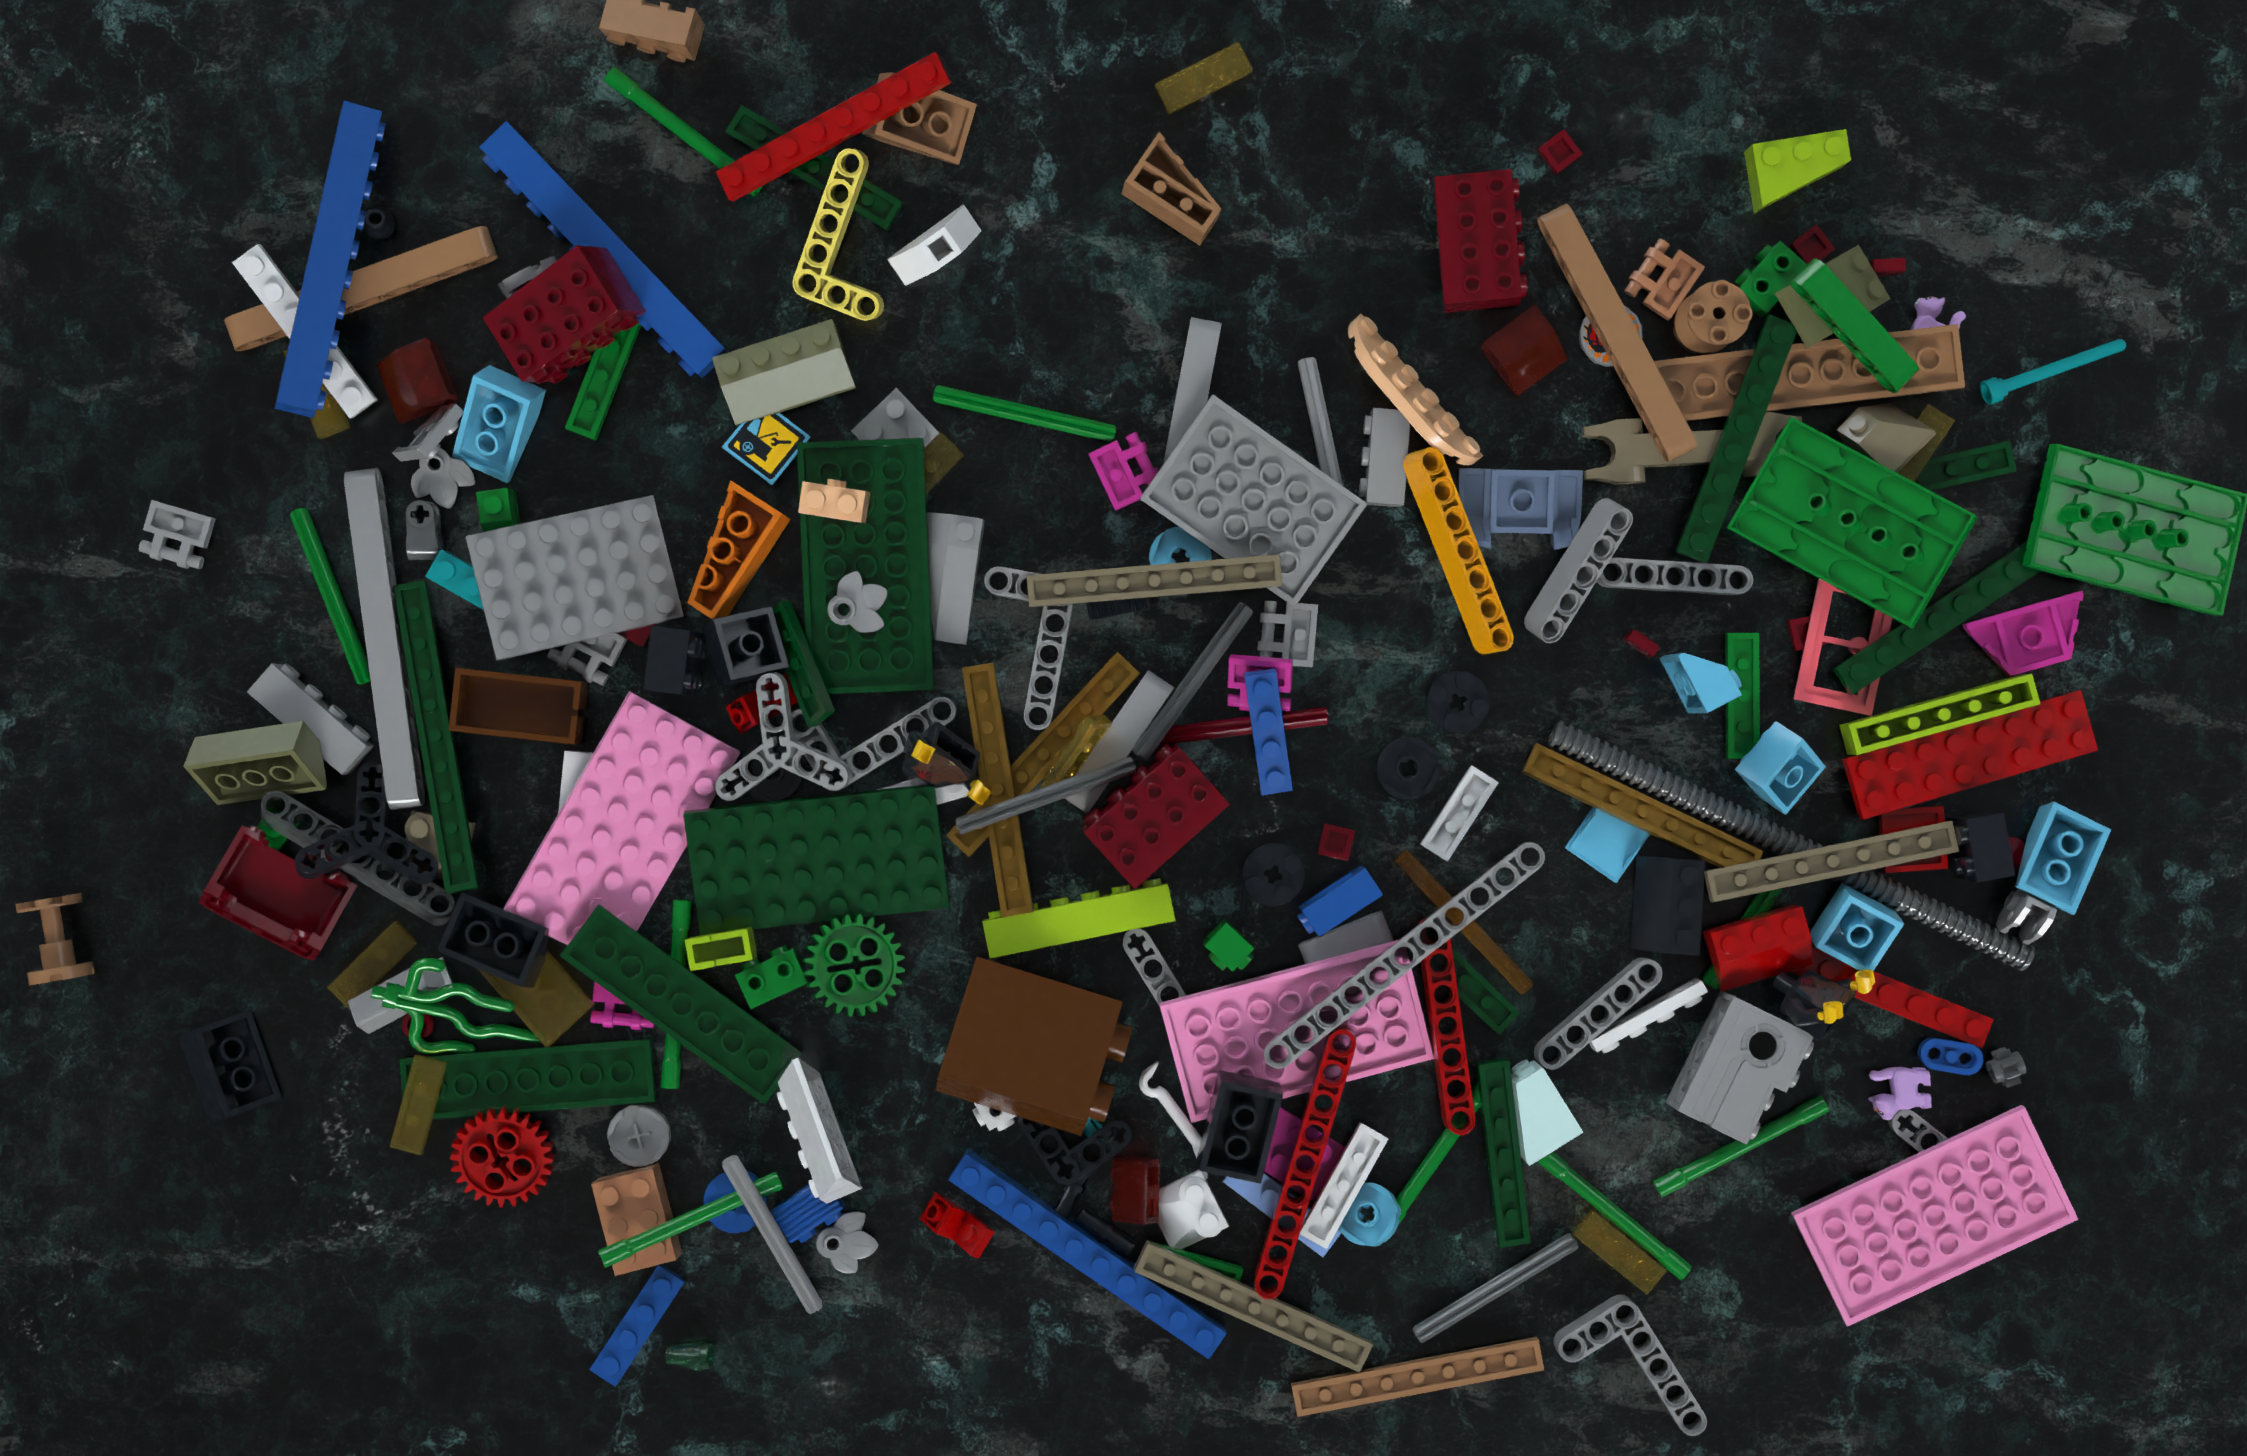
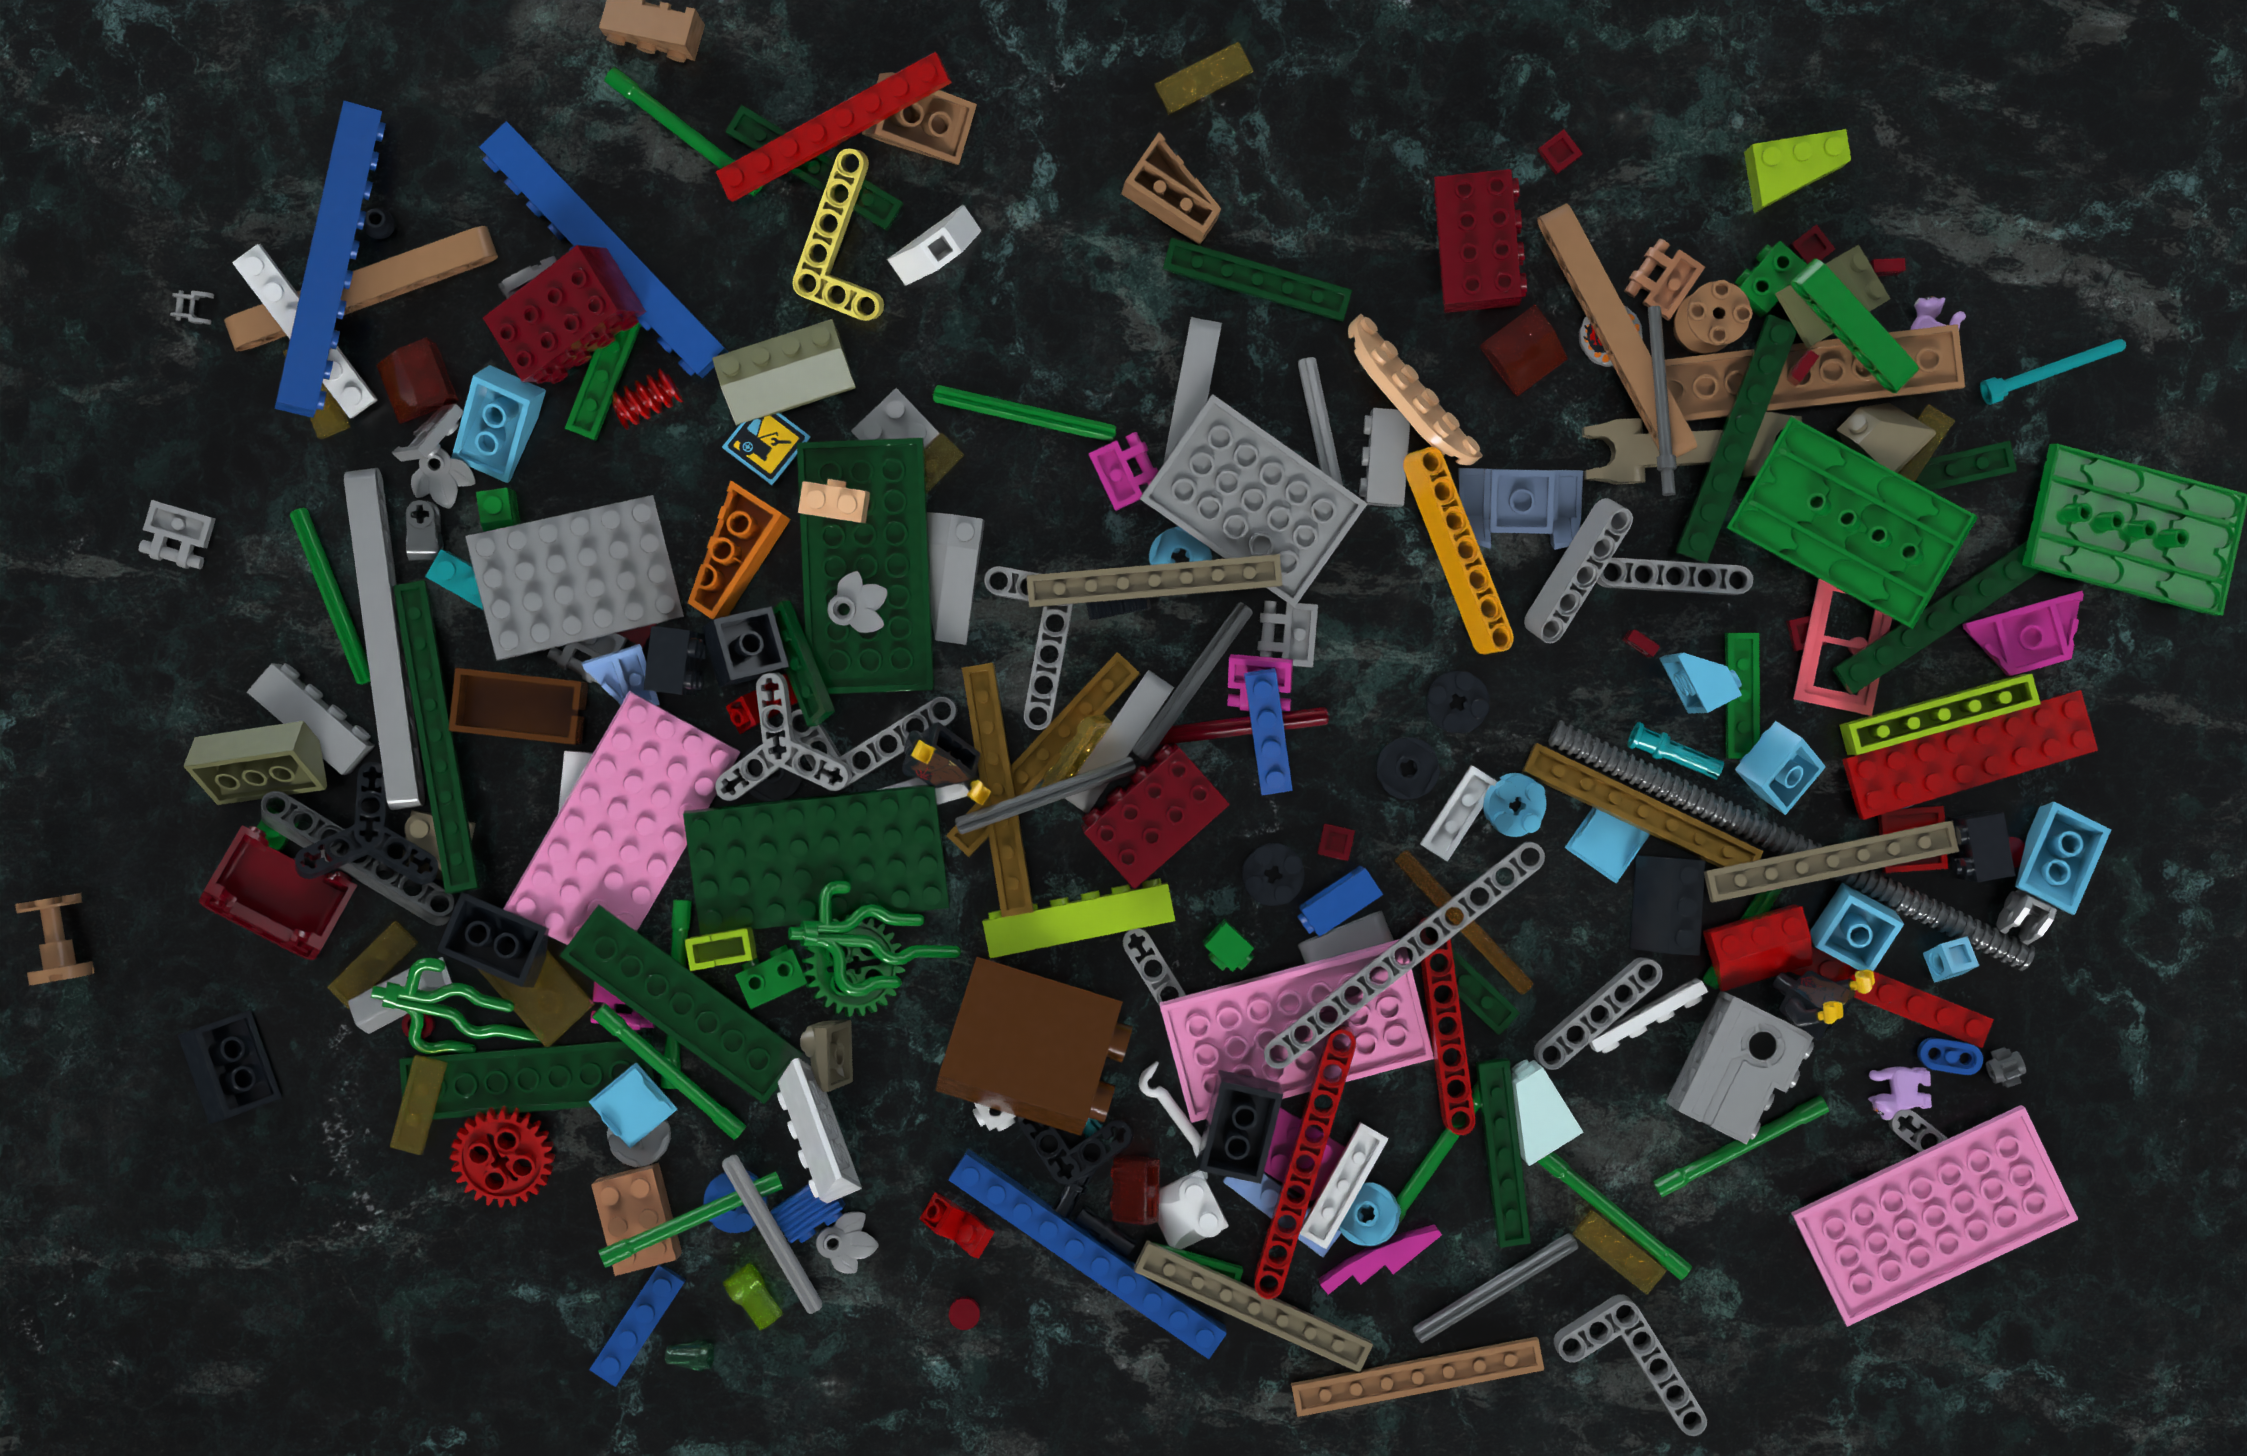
none -> light grey piece [170,290,214,325]
none -> light blue wing [581,644,660,705]
none -> medium azure piece [589,1062,678,1148]
none -> green piece [592,1003,746,1140]
none -> red piece [612,368,683,430]
none -> clear neon green piece [723,1263,783,1331]
none -> green plant [788,881,961,997]
none -> dark tan slope [800,1019,853,1092]
none -> dark red tile [949,1297,980,1330]
none -> dark green plate [1163,238,1352,322]
none -> dark pink slope [1318,1224,1442,1295]
none -> medium azure plate [1483,773,1546,837]
none -> teal pin [1627,722,1724,780]
none -> dark grey bar [1648,306,1677,496]
none -> dark red tile [1787,350,1819,386]
none -> medium azure brick [1923,936,1979,983]

